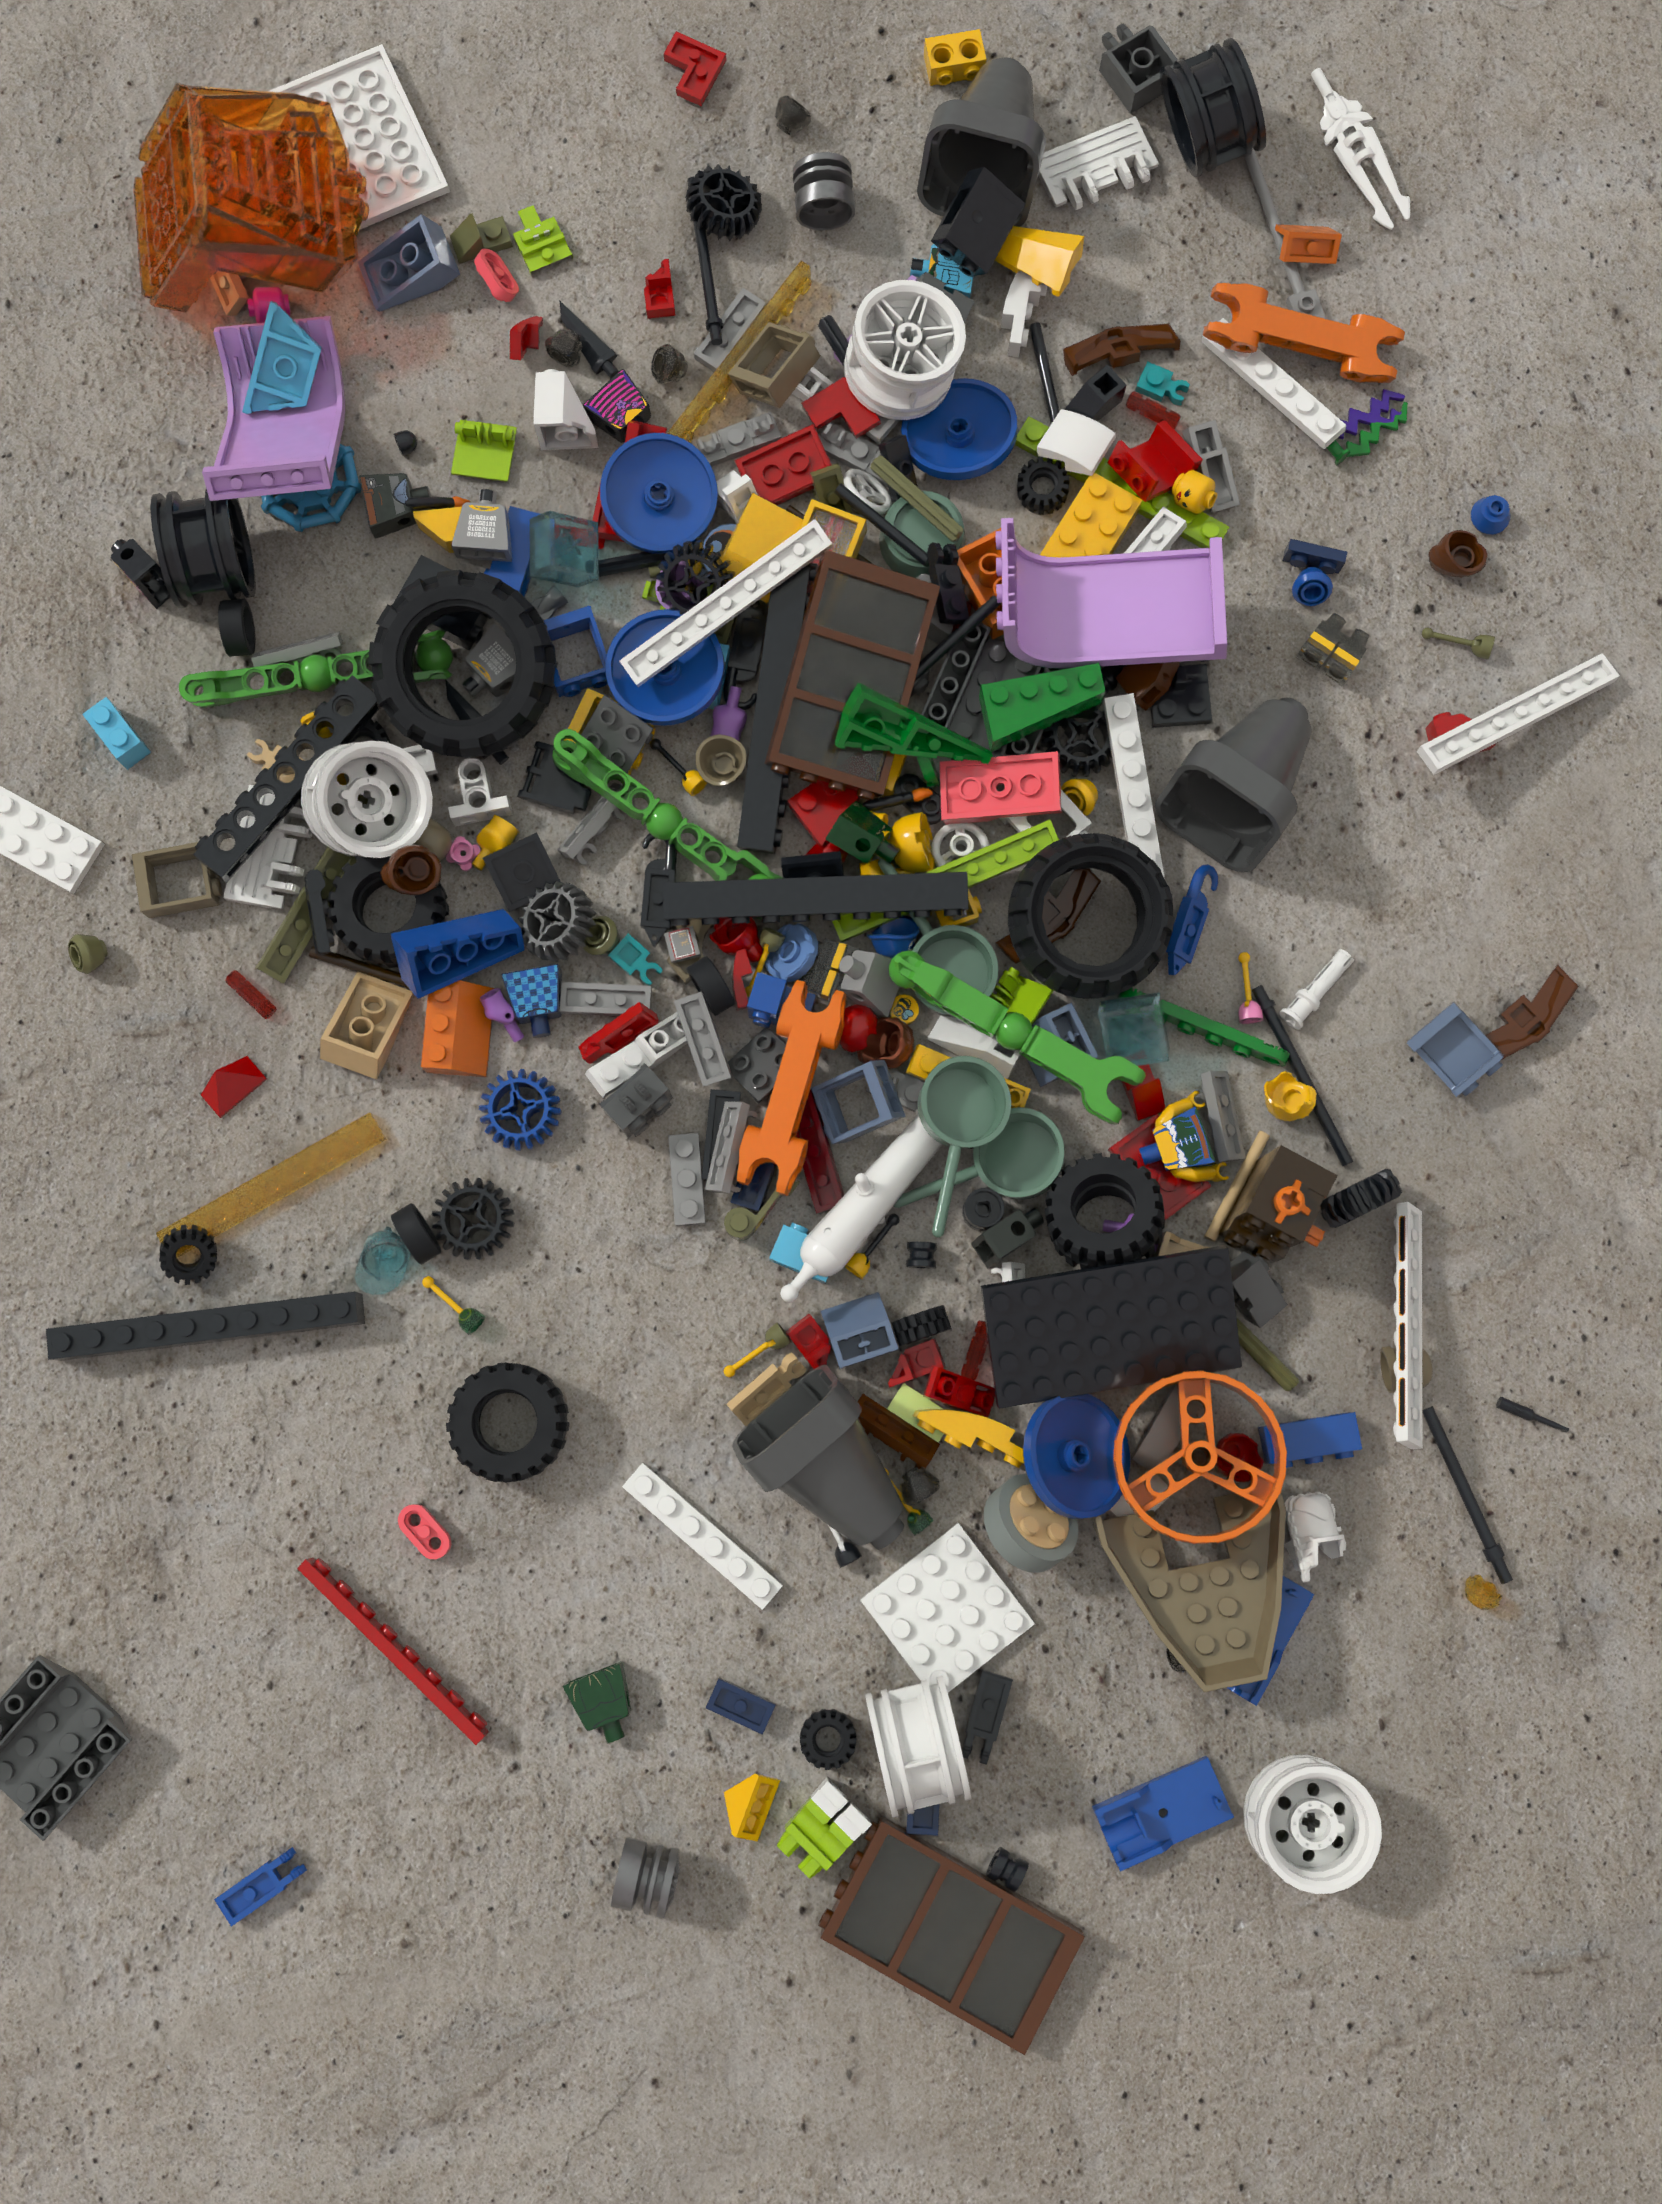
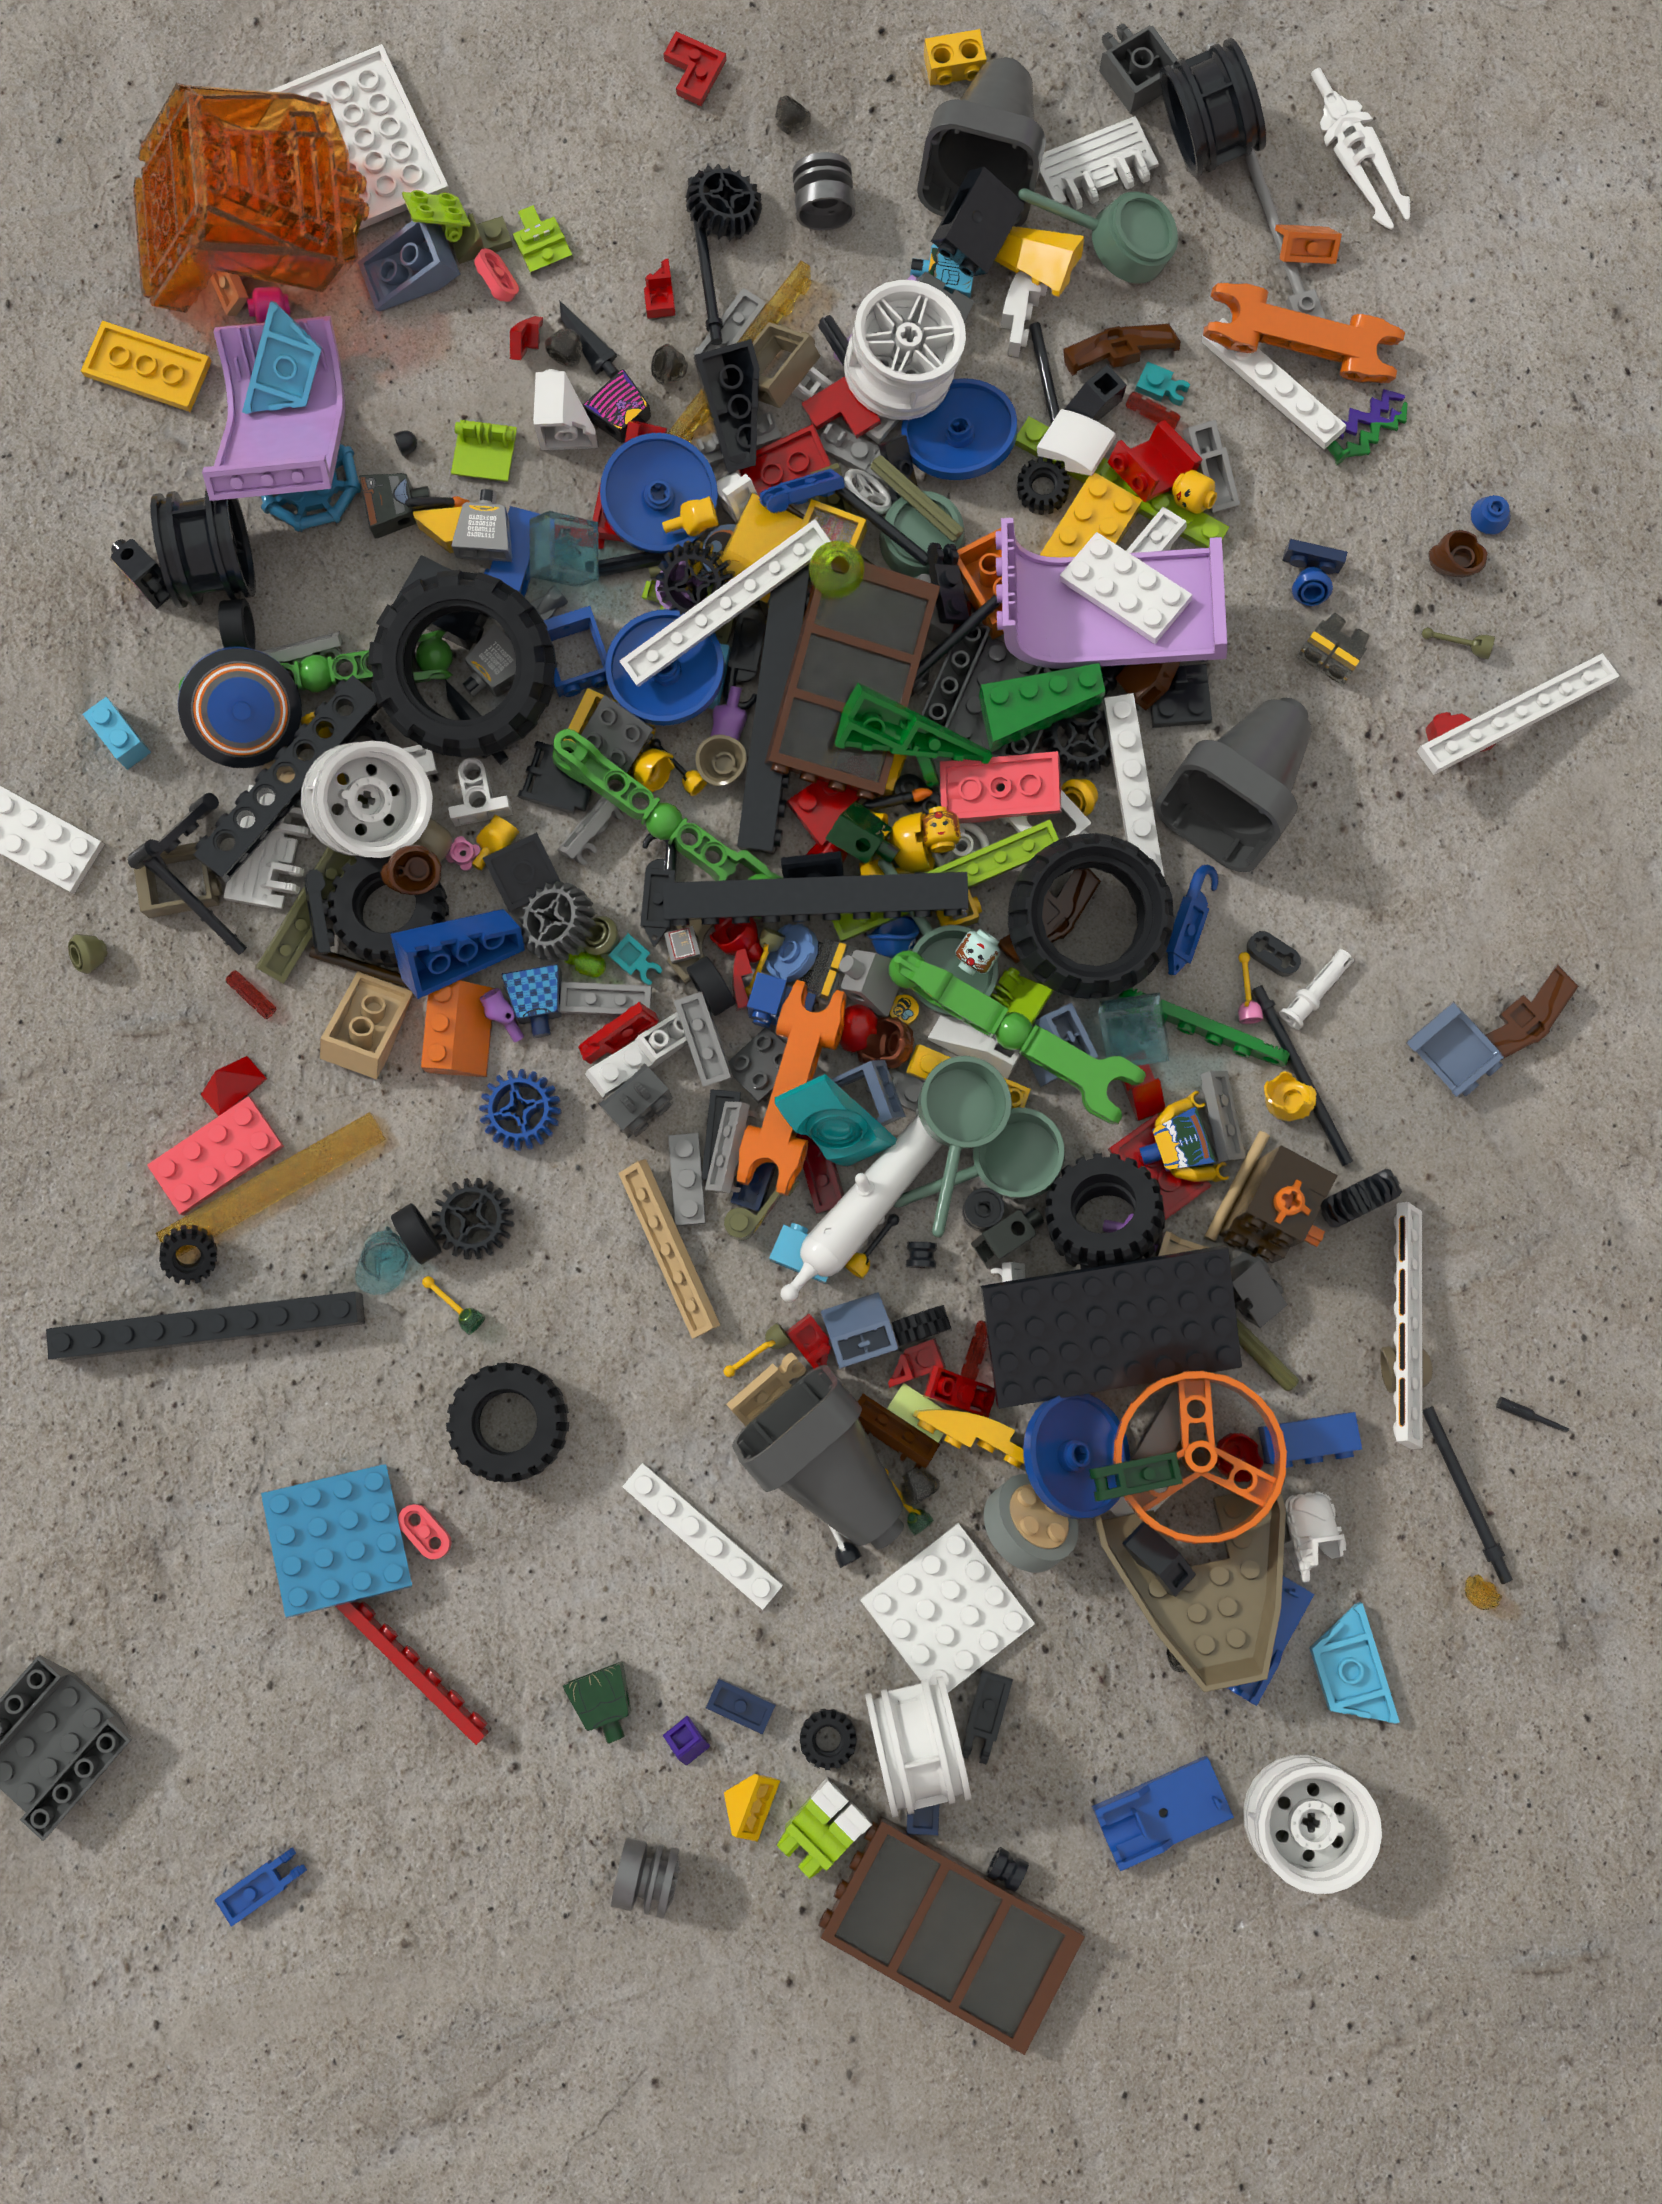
none -> yellow plate [81,320,212,412]
none -> black piece [127,793,247,955]
none -> coral plate [147,1096,284,1215]
none -> dish [178,647,302,768]
none -> dark azure plate [261,1464,412,1619]
none -> lime hinge [402,190,470,242]
none -> clear neon green cylinder [564,951,606,978]
none -> tan plate [618,1159,720,1339]
none -> yellow hair [633,748,675,792]
none -> yellow piece [662,496,719,536]
none -> dark purple slope [663,1716,710,1765]
none -> black wedge [693,339,760,473]
none -> blue hinge [759,468,845,513]
none -> teal slope [775,1074,897,1167]
none -> clear neon green piece [809,541,864,598]
none -> yellow head [921,806,961,853]
none -> light aqua head [955,929,1001,976]
none -> sand green piece [1018,188,1178,284]
none -> white plate [1060,532,1192,644]
none -> dark green plate [1089,1452,1183,1501]
none -> black slope [1122,1521,1196,1597]
none -> black beam [1247,931,1301,977]
none -> medium azure wing [1309,1602,1400,1724]

